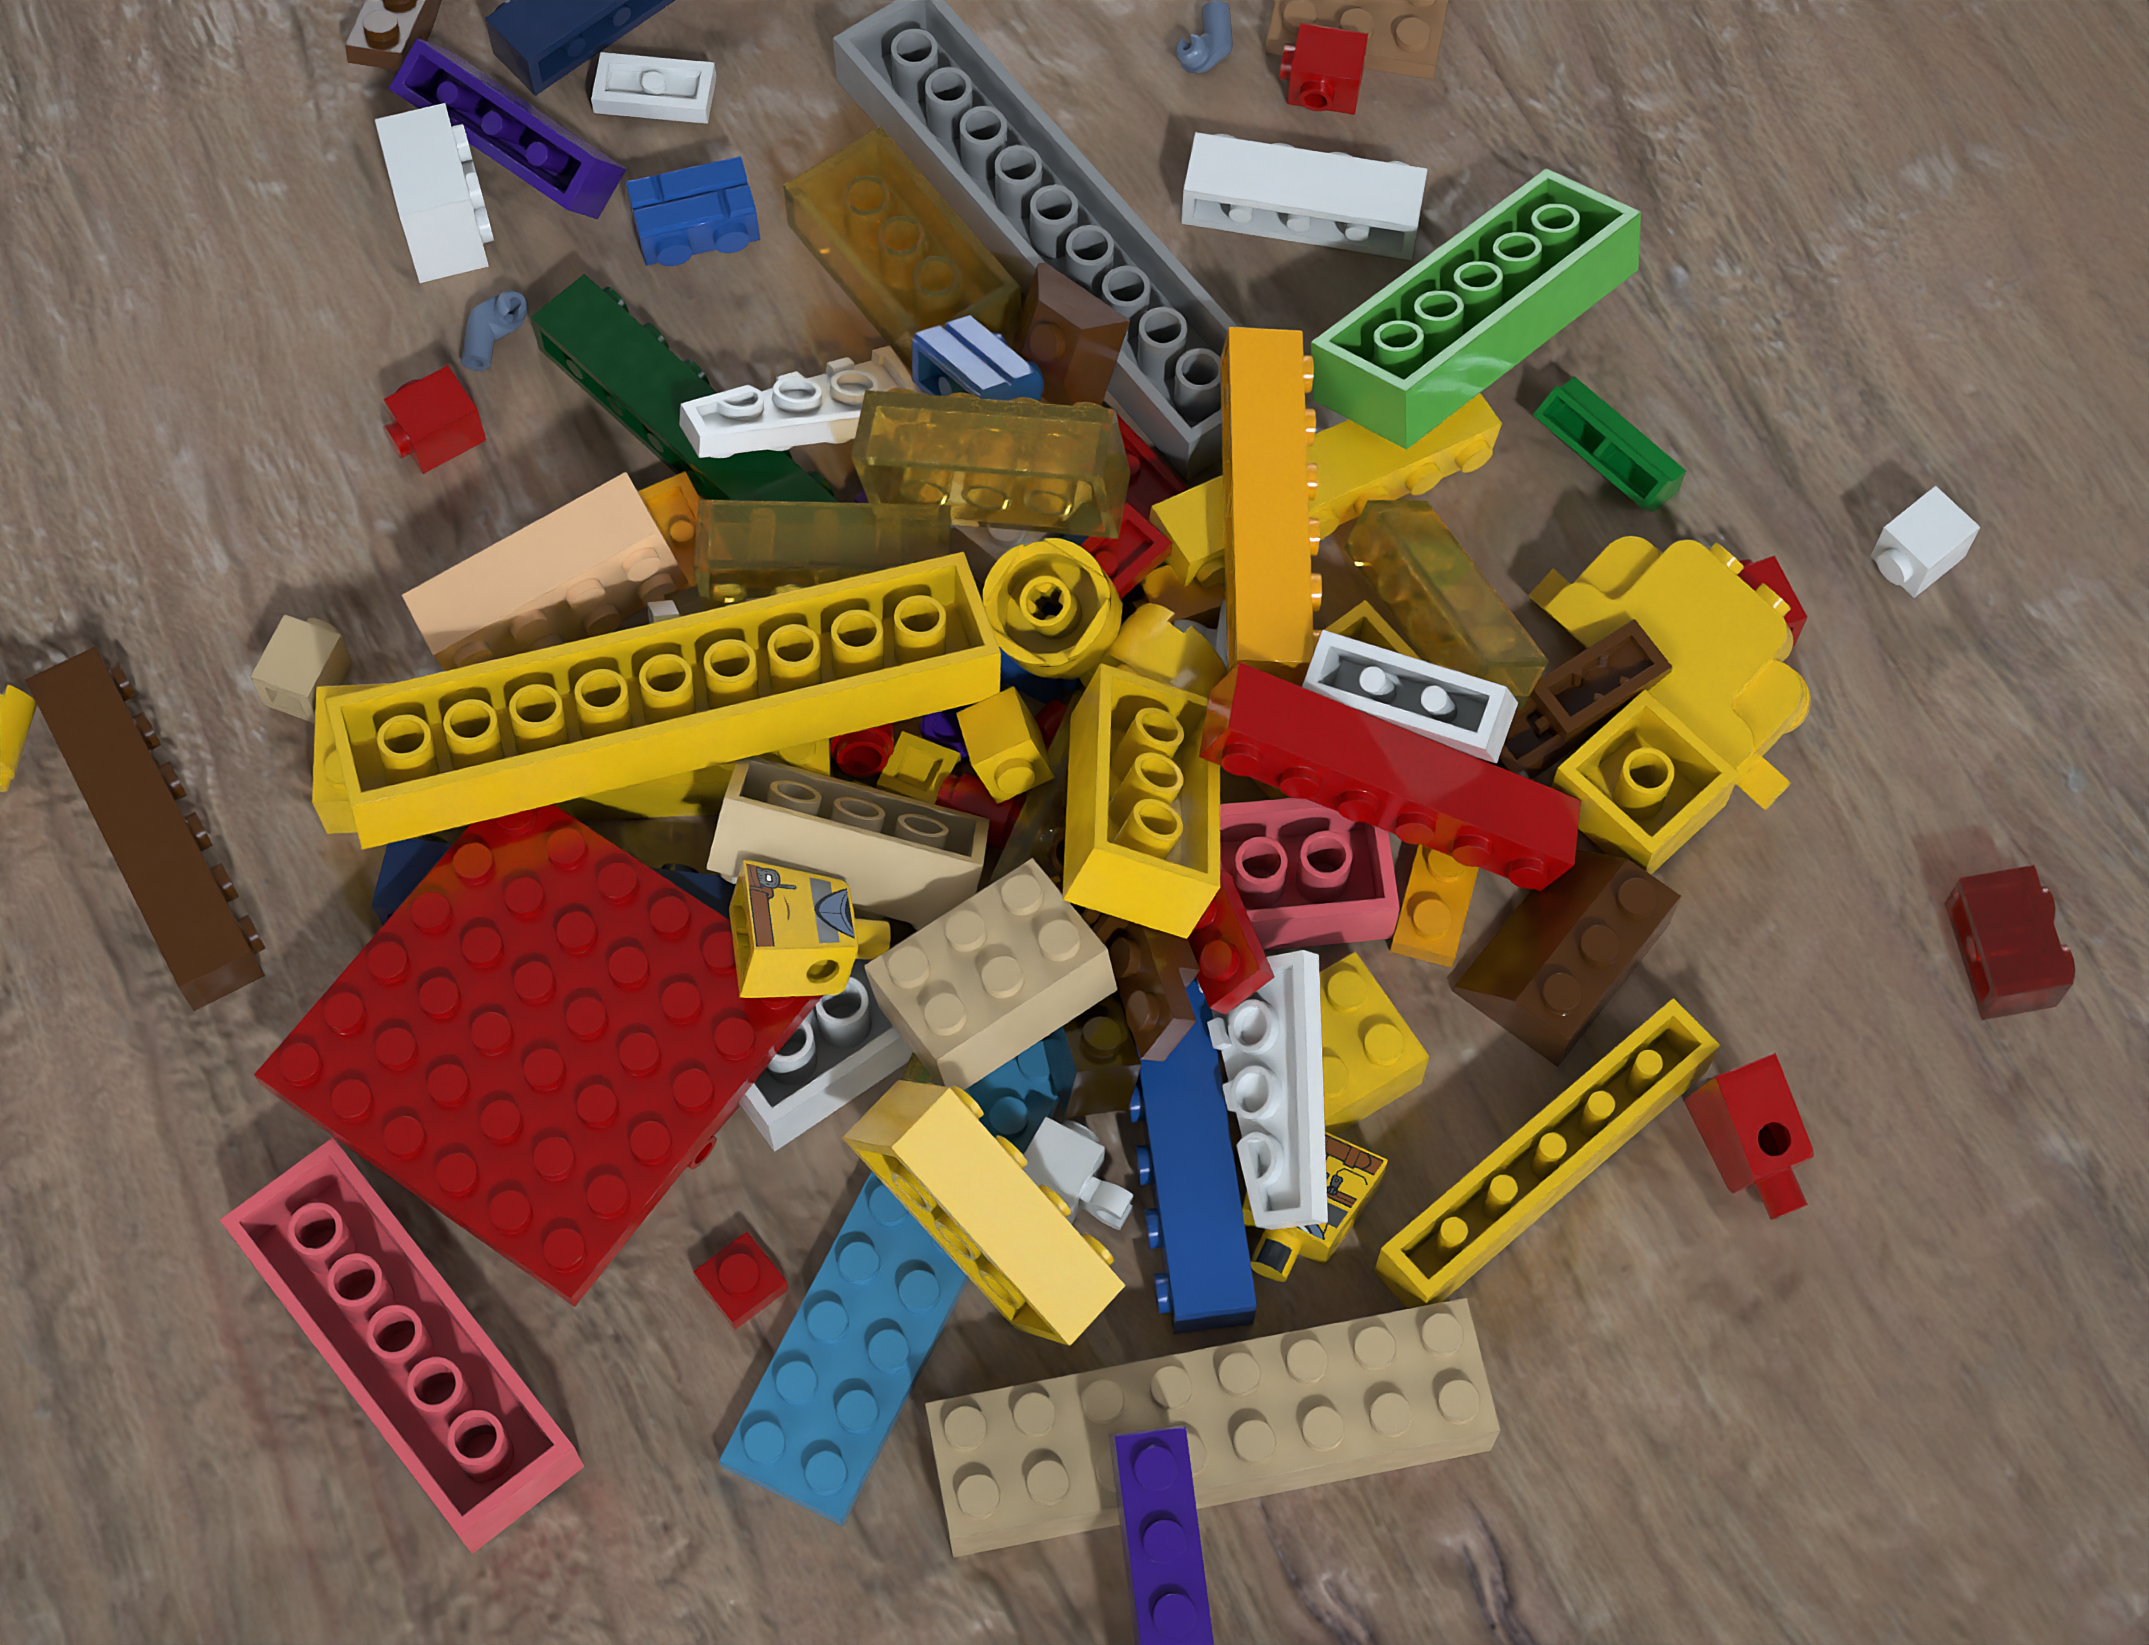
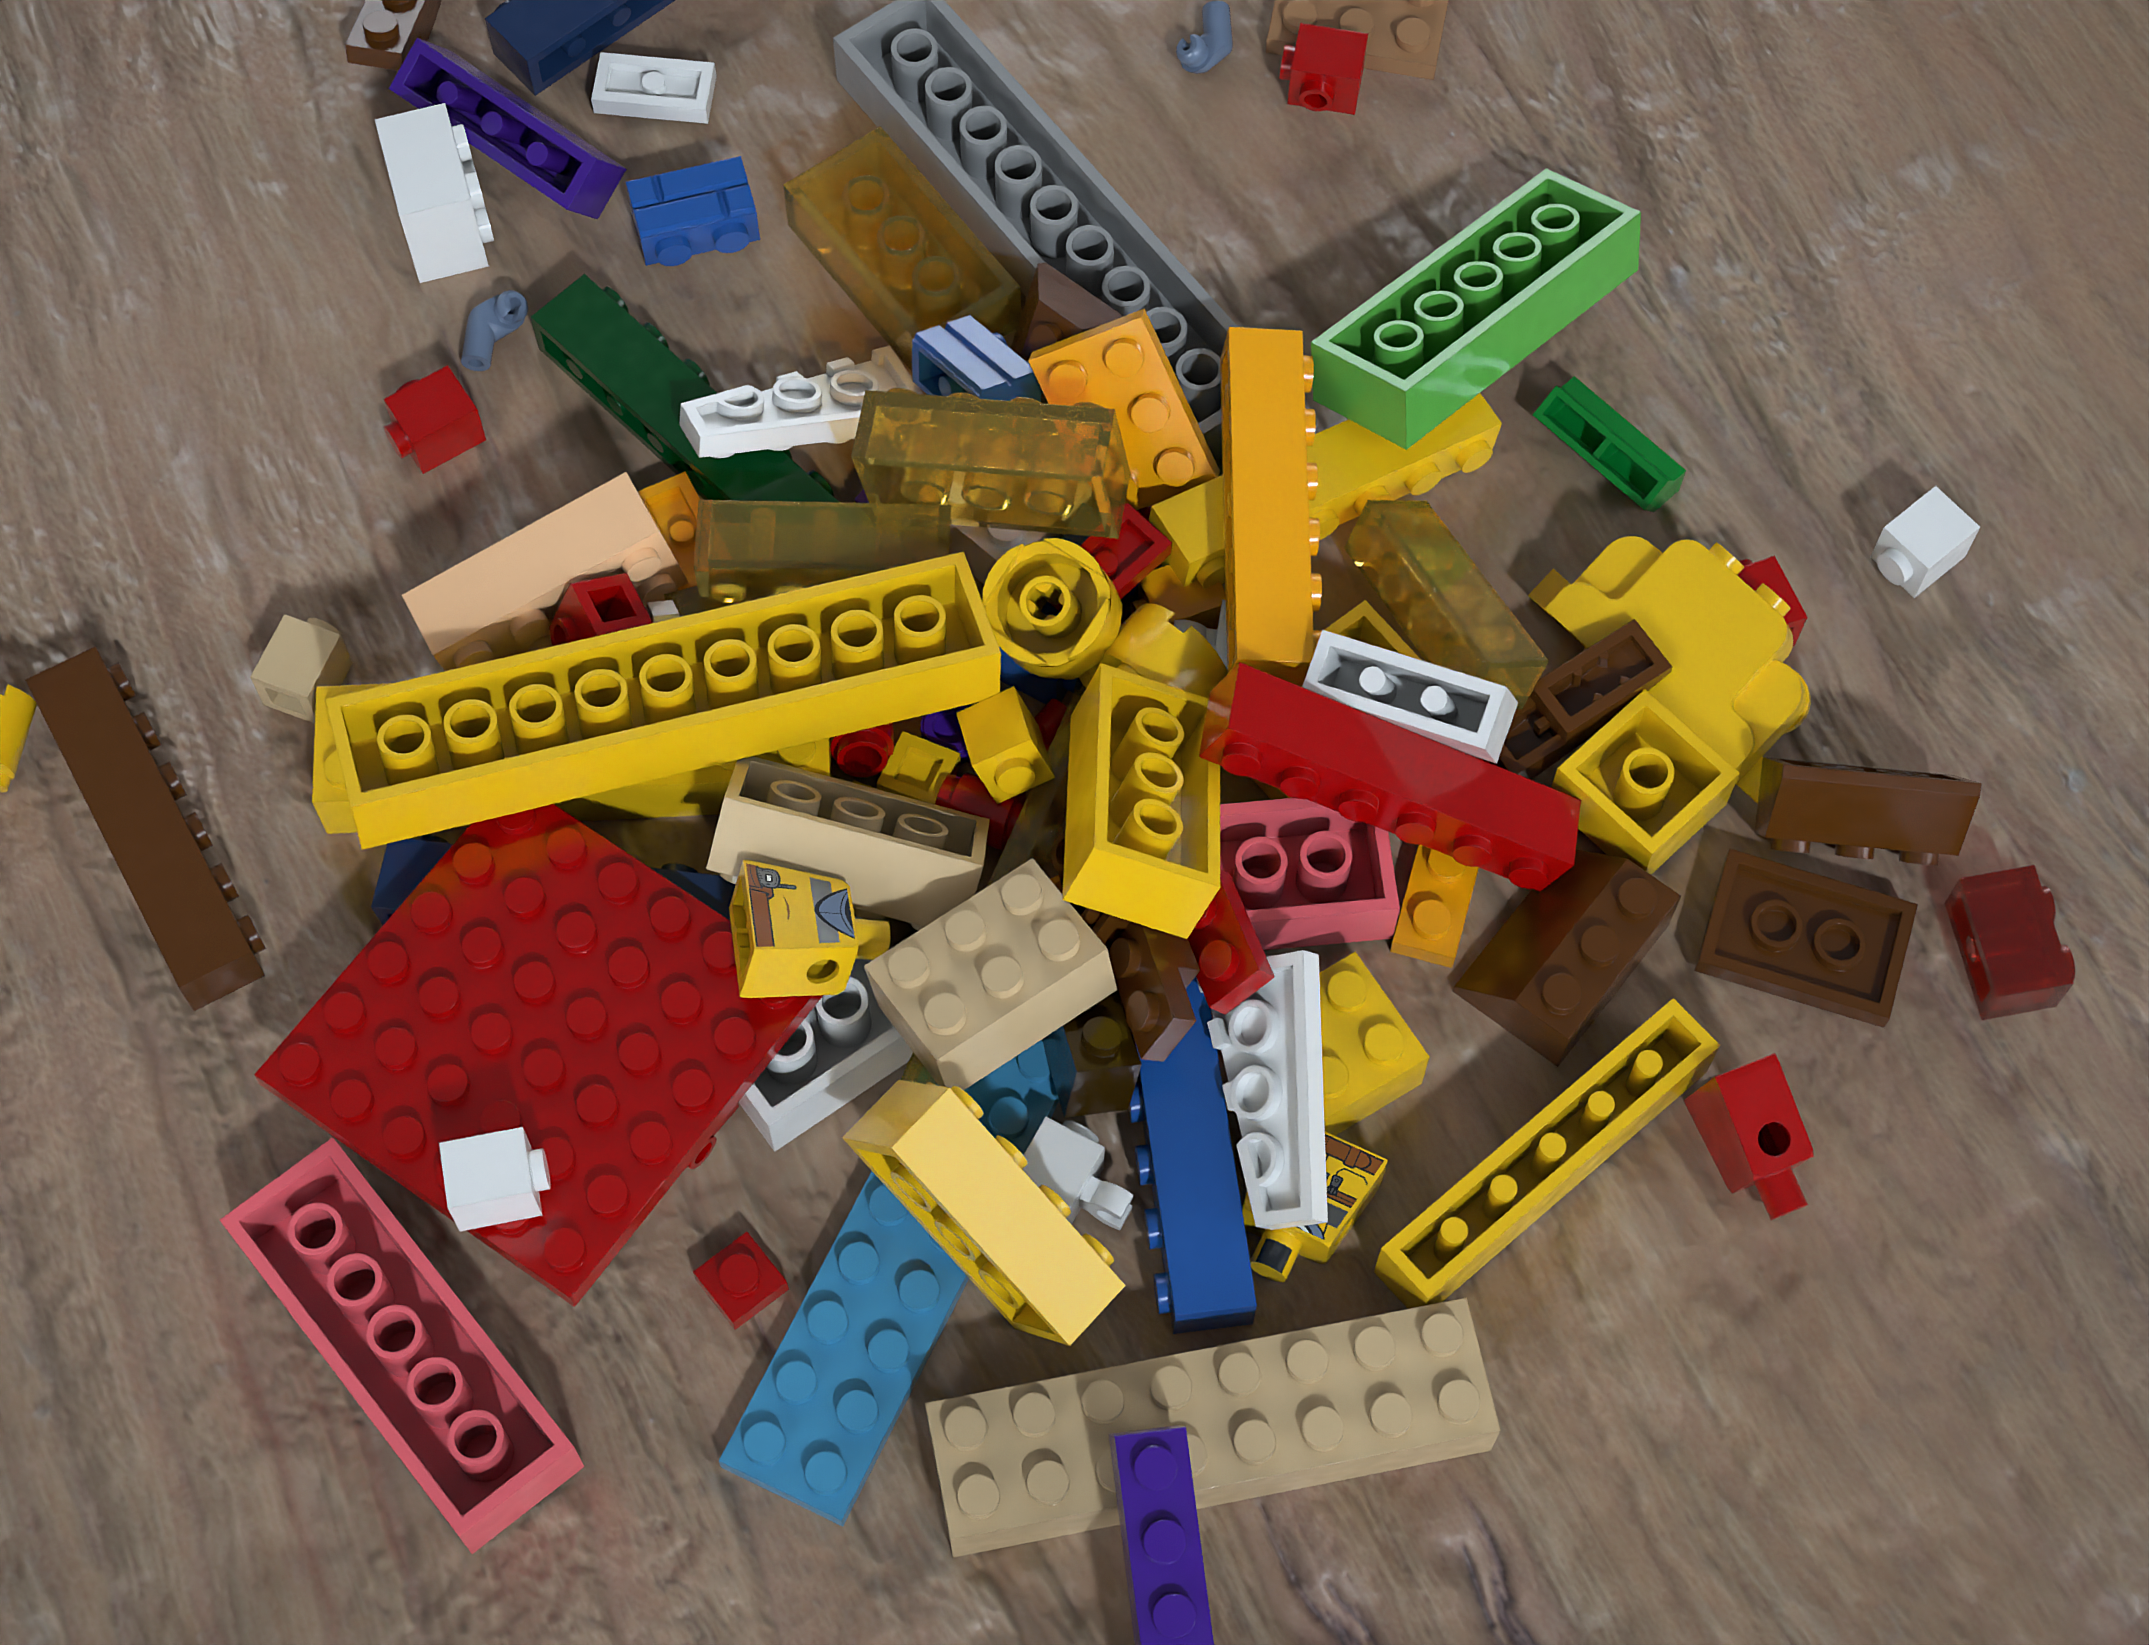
white brick [1181,132,1427,260] -> none
none -> white brick [439,1127,551,1232]
none -> red brick [549,573,653,646]
none -> light orange plate [1028,308,1220,518]
none -> reddish brown plate [1694,848,1918,1028]
none -> reddish brown slope [1755,757,1982,865]

